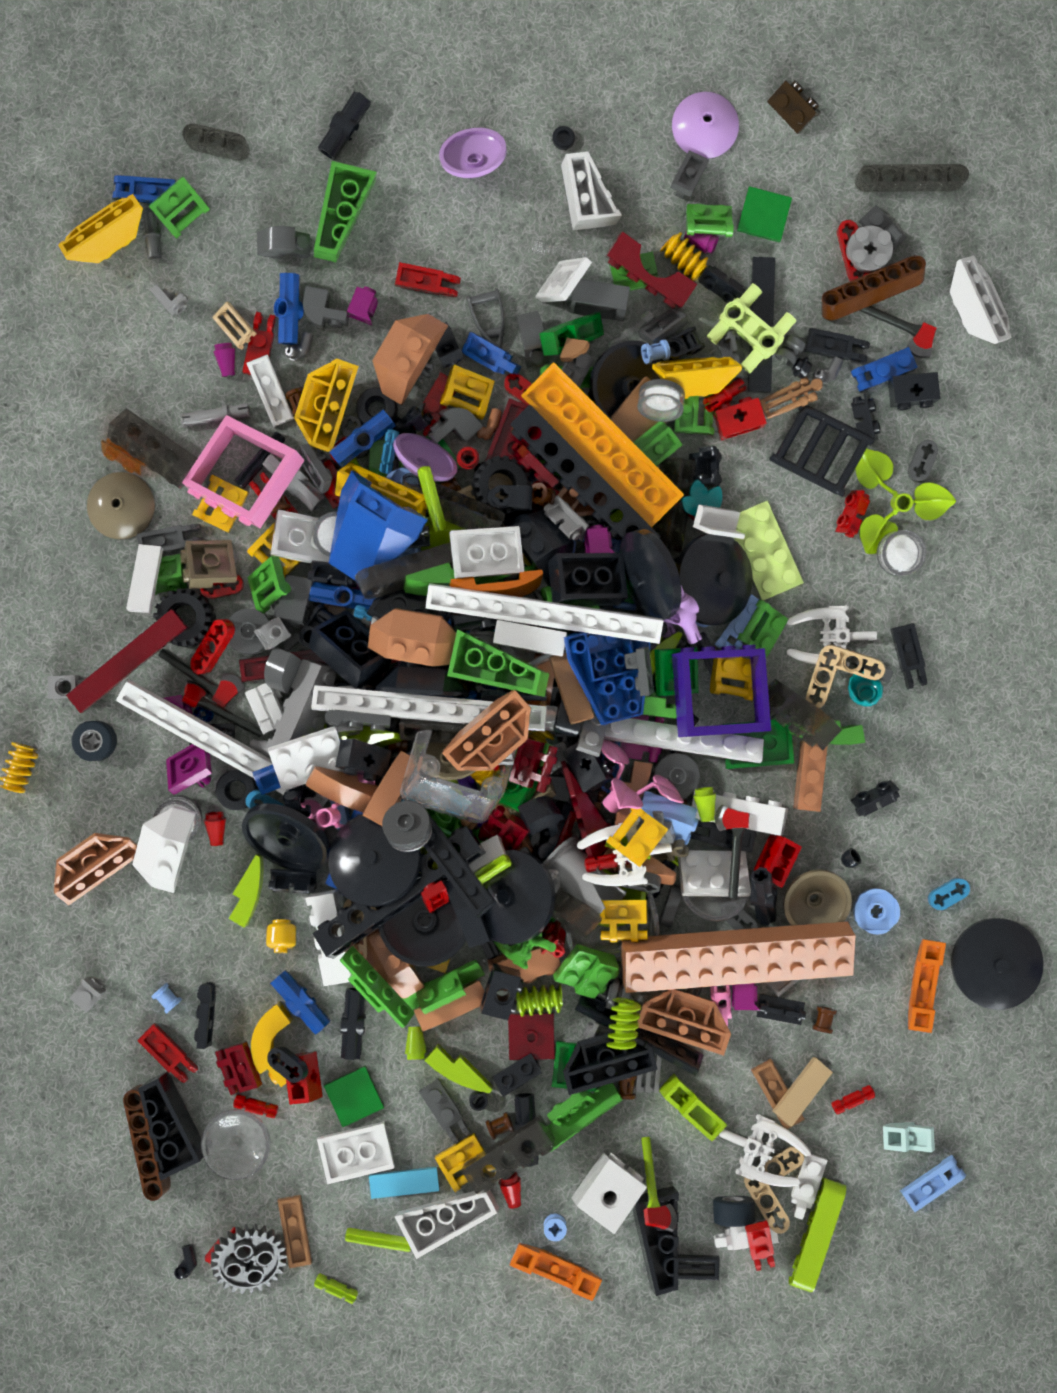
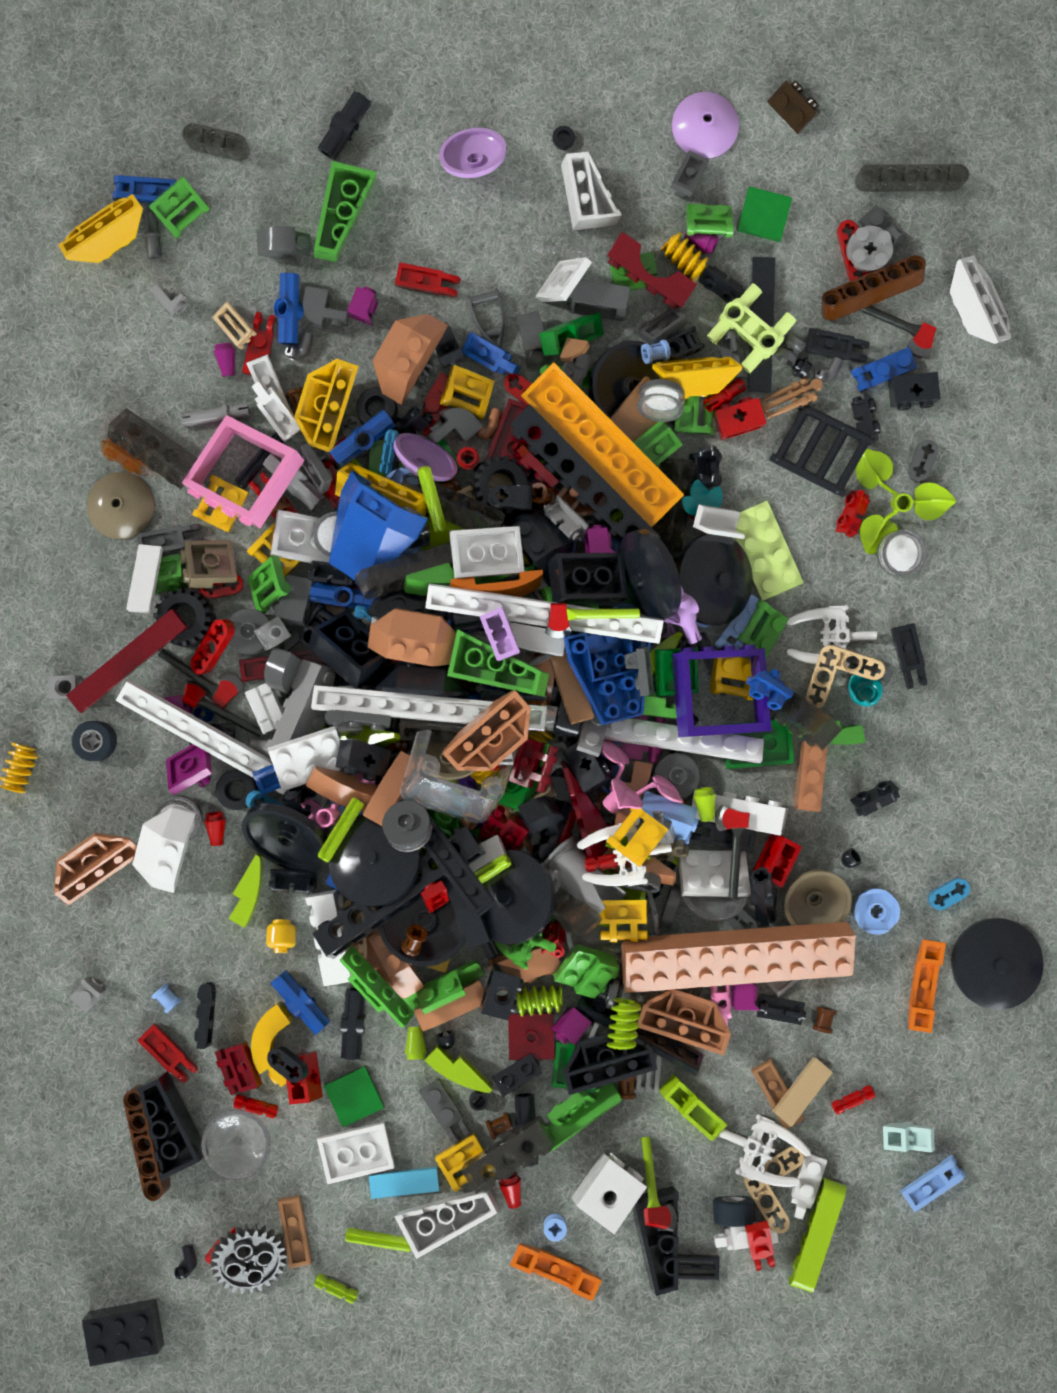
none -> black brick [82,1299,164,1367]
none -> white hinge [251,380,300,442]
none -> lime axle [318,798,364,862]
none -> reddish brown bush [401,925,427,956]
none -> black hinge [436,1030,455,1049]
none -> lavender arch [479,607,521,662]
none -> piece [545,603,640,639]
none -> magenta brick [551,1007,592,1045]
none -> blue hips [746,669,794,710]

